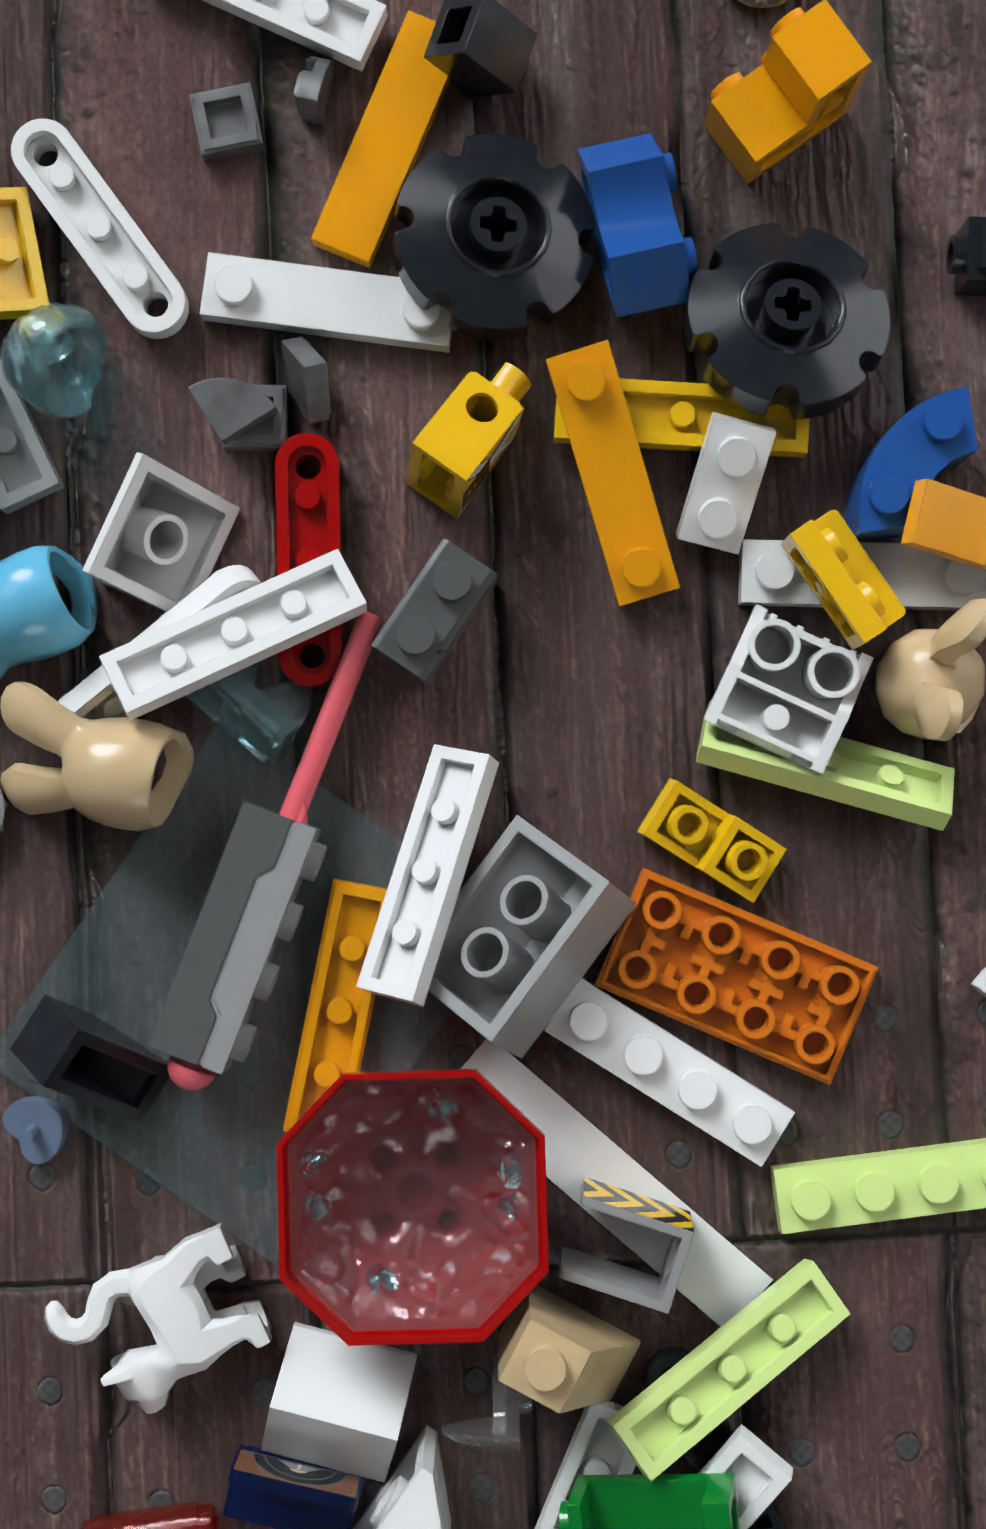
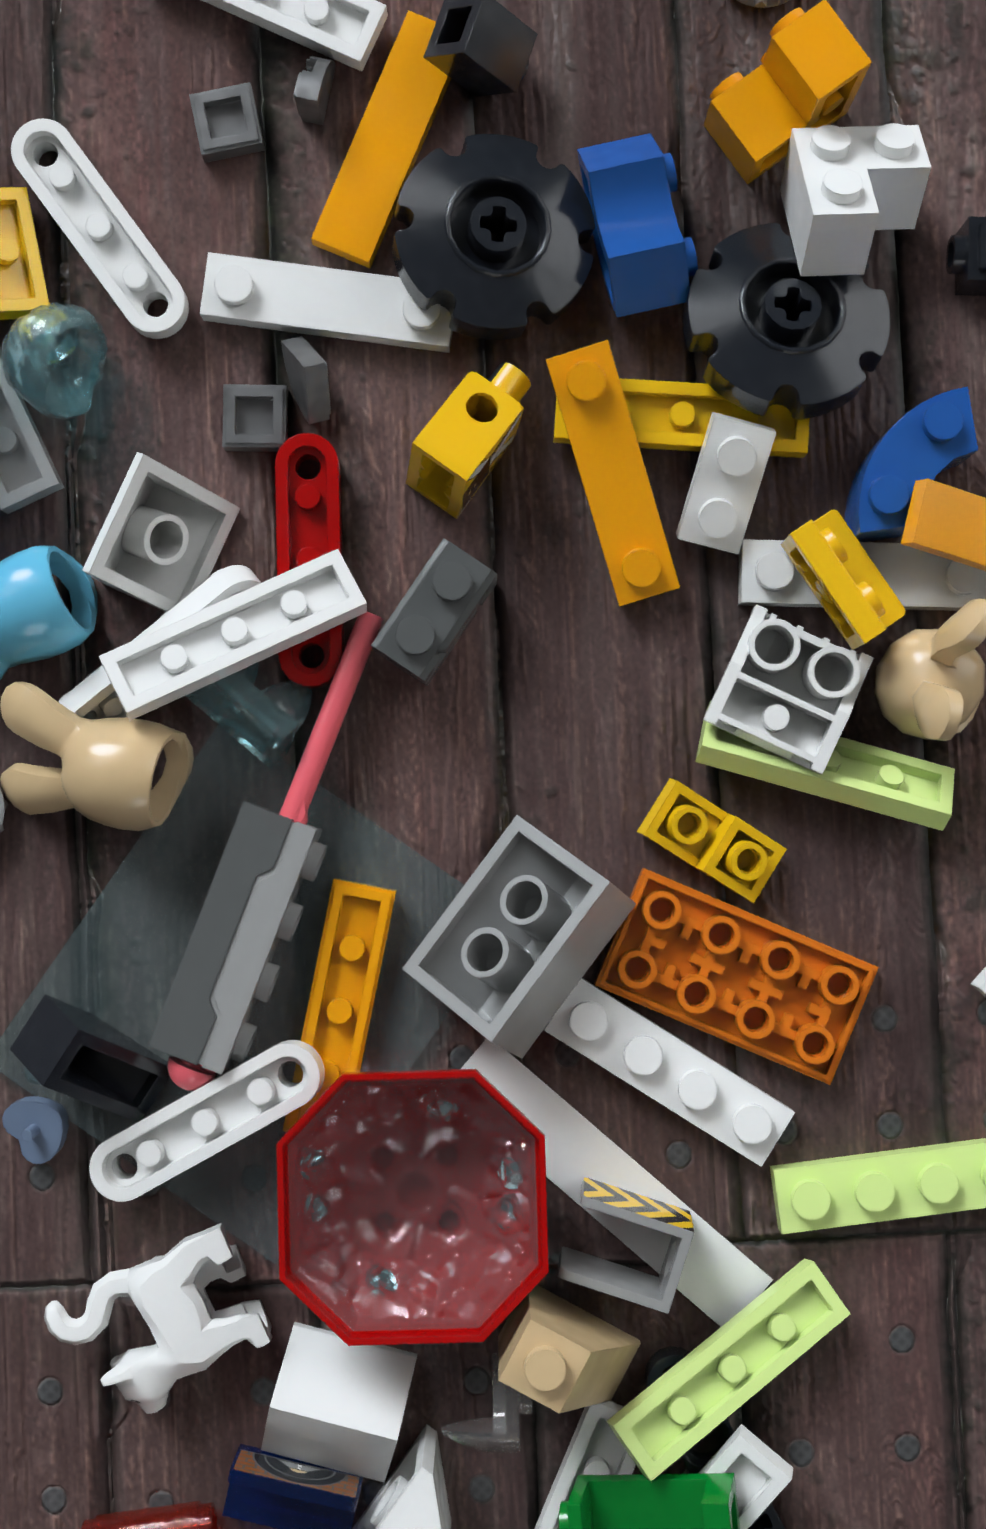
flat silver tile [188,378,278,445] -> none
white plate [356,744,499,1007] -> none
none -> white plate [89,1040,325,1202]
none -> white brick [780,123,931,277]

